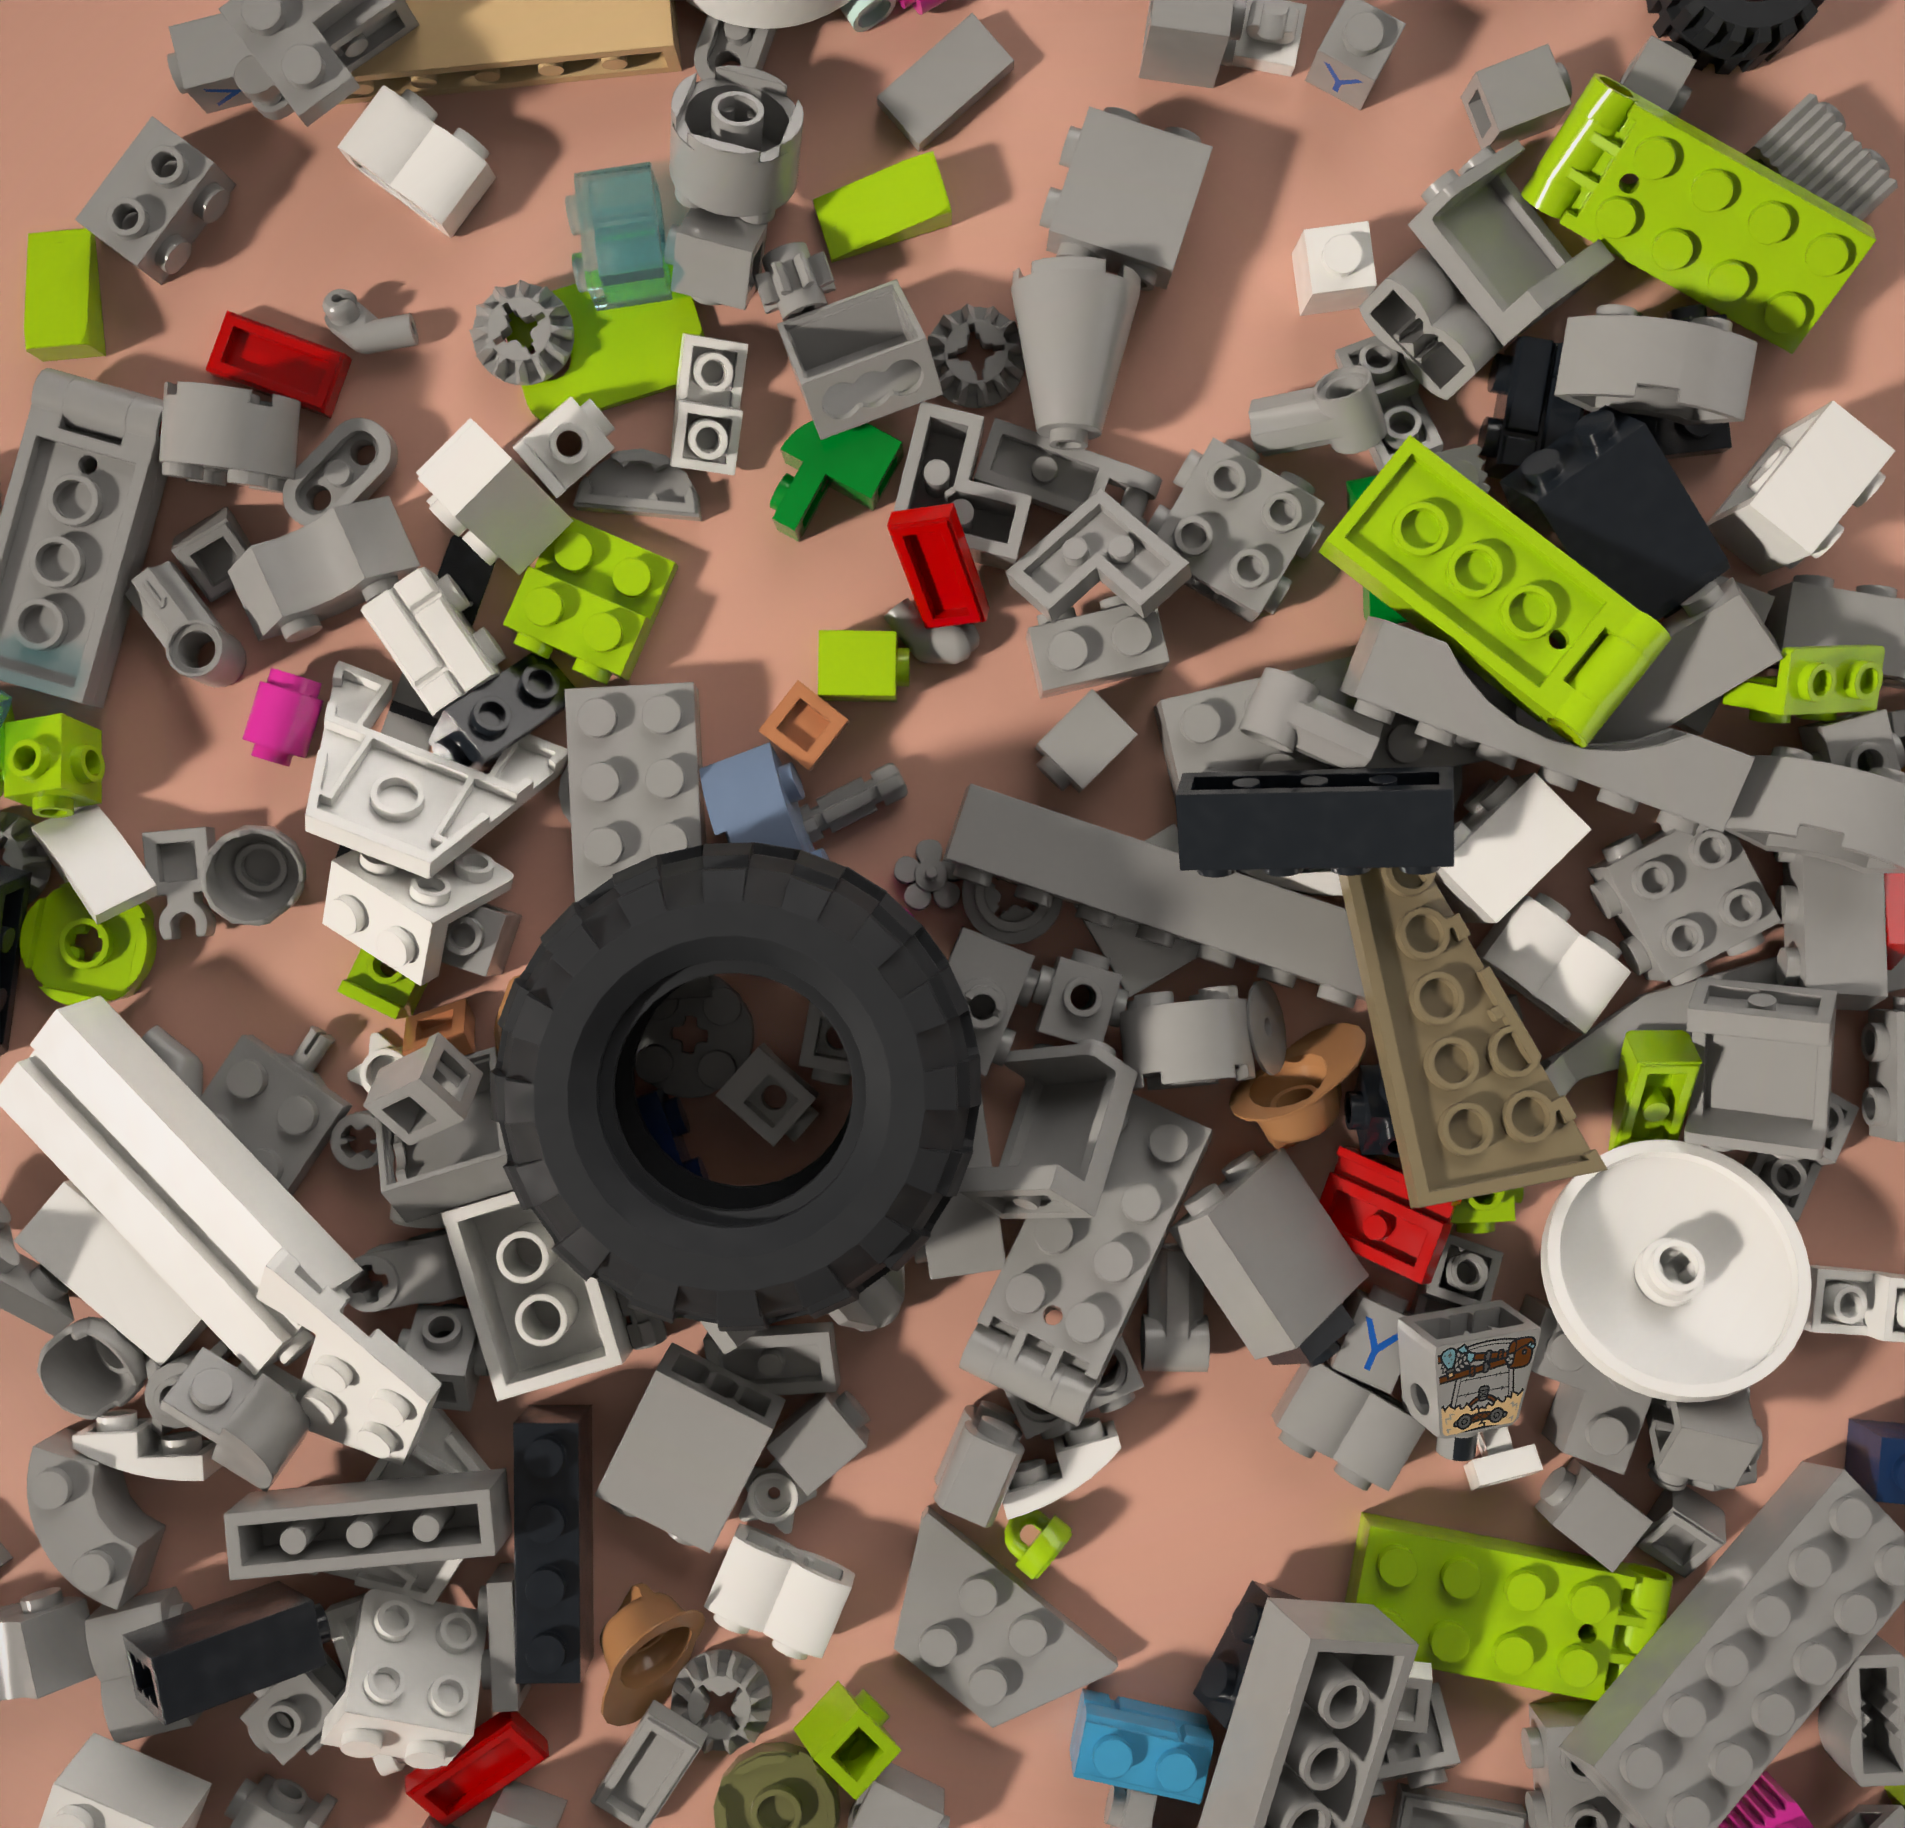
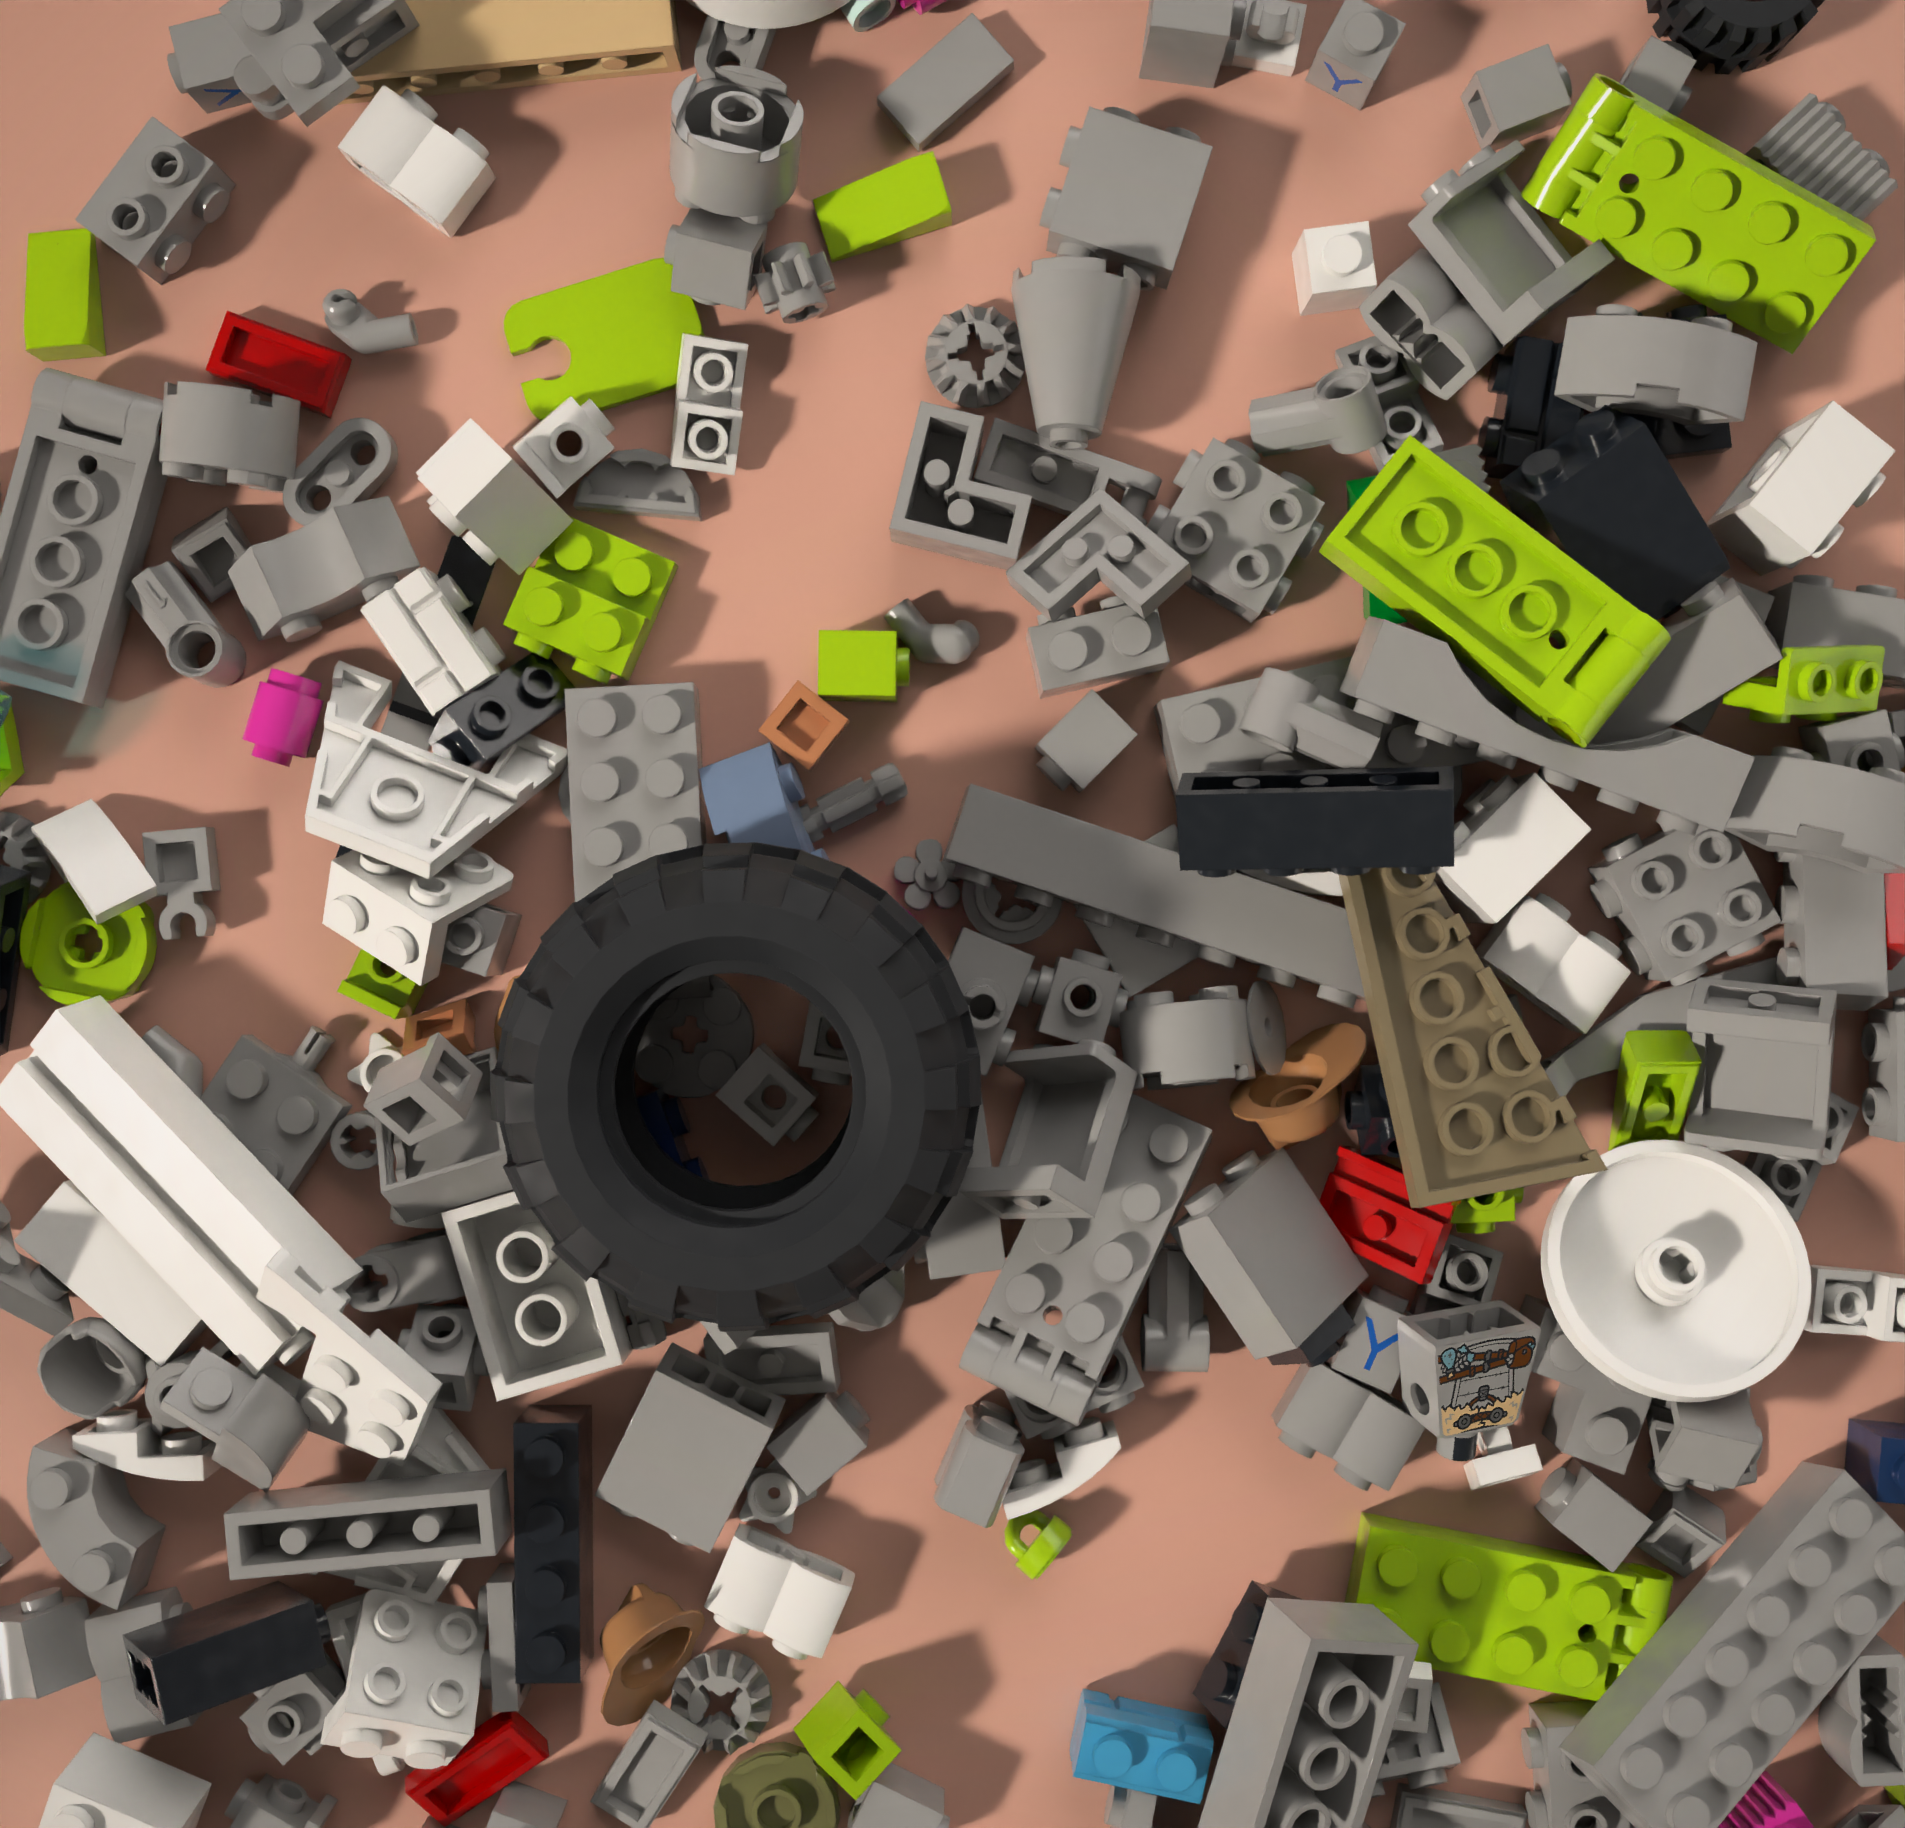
lime brick [2,713,105,818] -> none
light grey hair [200,825,306,926] -> none
light grey gear [469,279,574,386] -> none
clear light blue brick [565,162,673,311] -> none
green brick [770,420,904,542] -> none
light grey piece [777,279,943,440] -> none
red tile [887,503,990,629] -> none
light grey wing [894,1506,1118,1728] -> none

